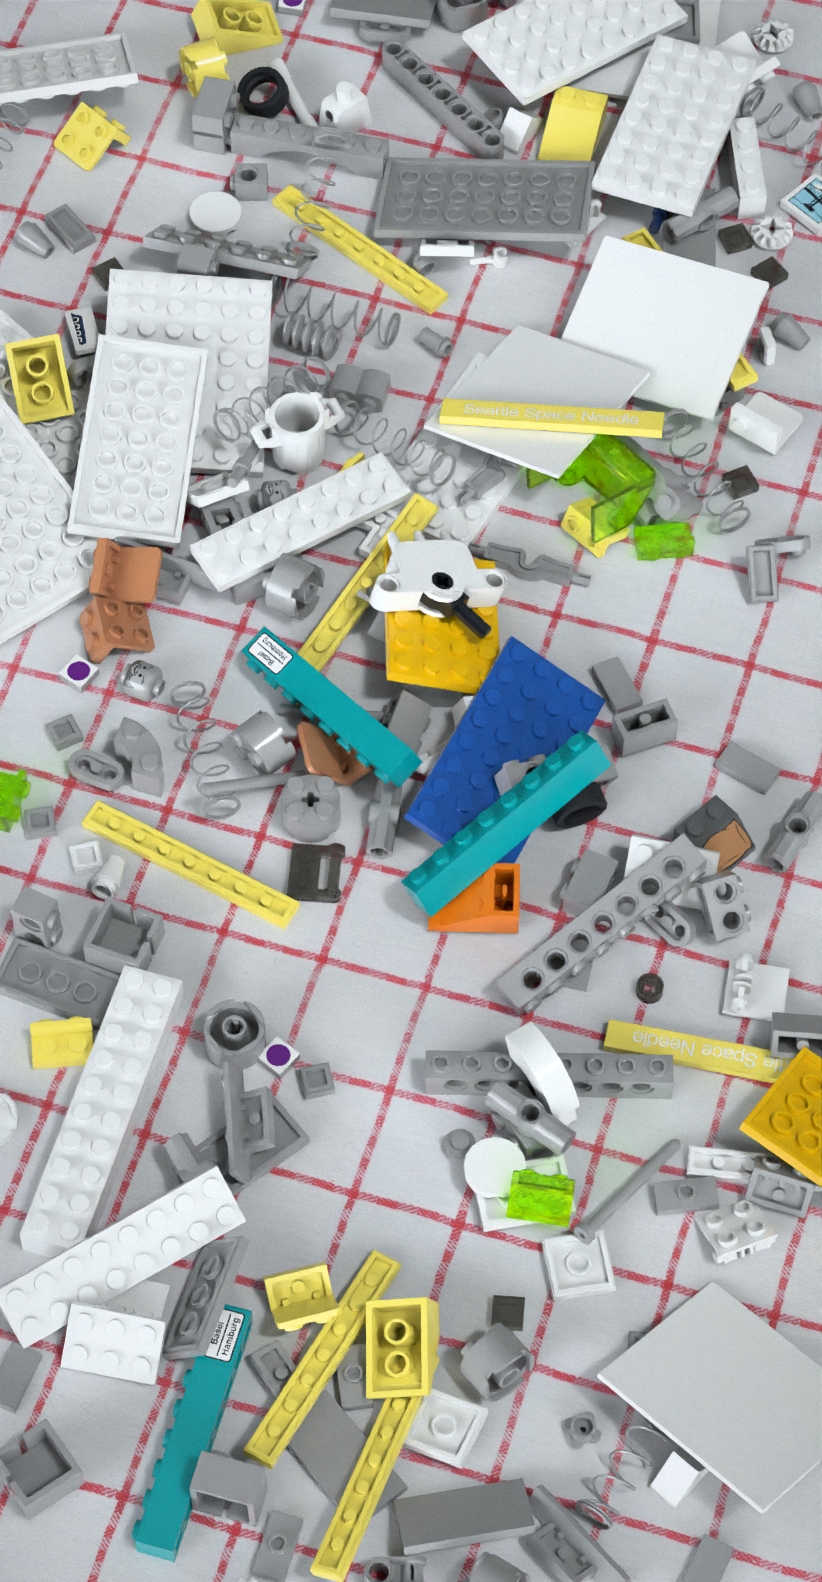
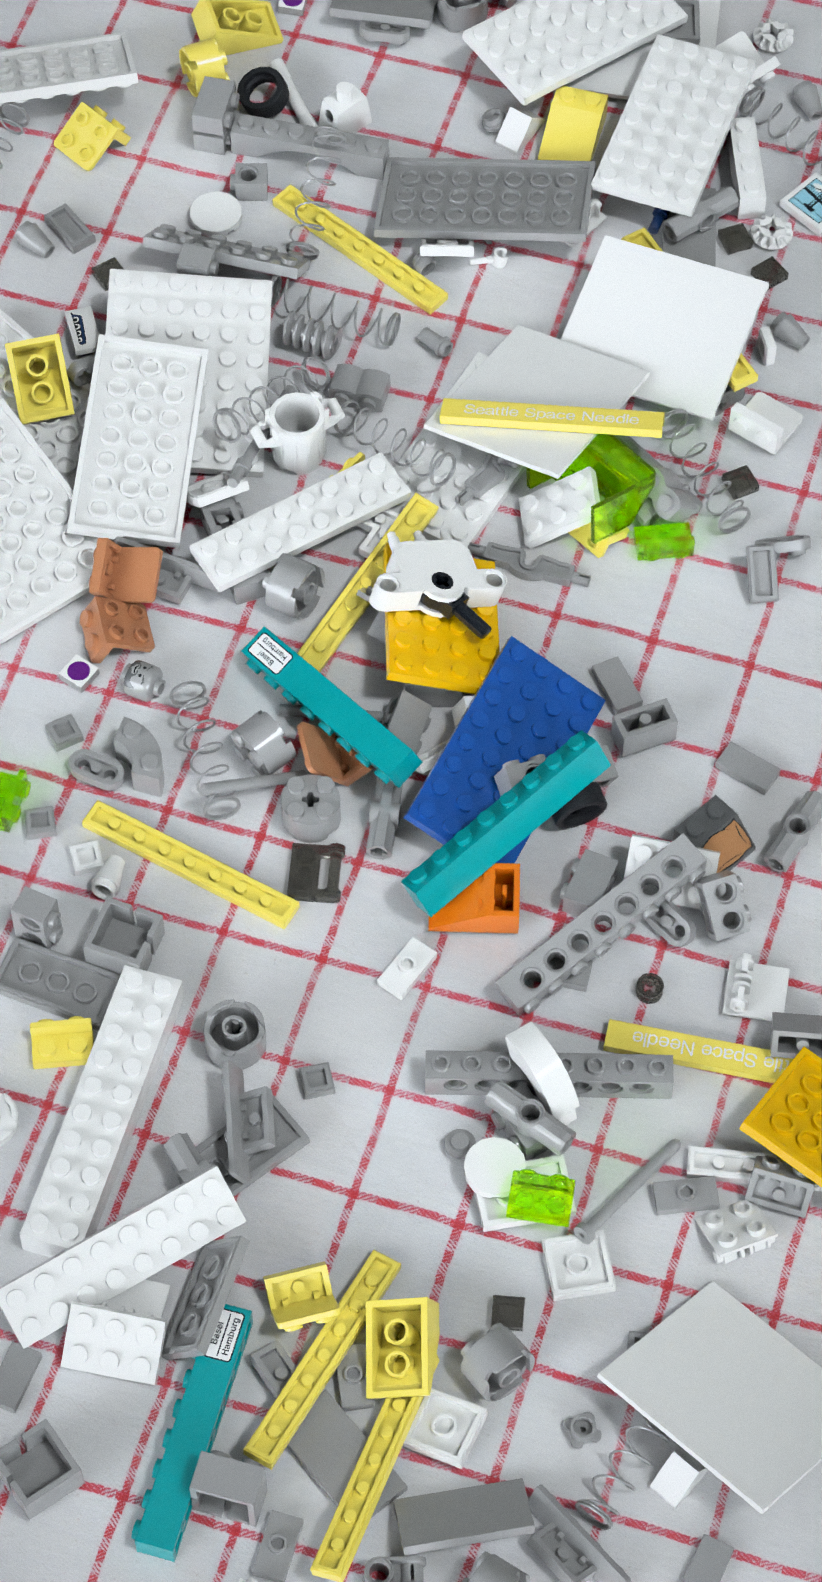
light grey head [257,480,297,511] -> none
tile [258,1036,300,1079] -> none
light grey beam [382,39,504,159] -> none
none -> white plate [377,937,437,1001]
none -> white plate [519,466,602,549]

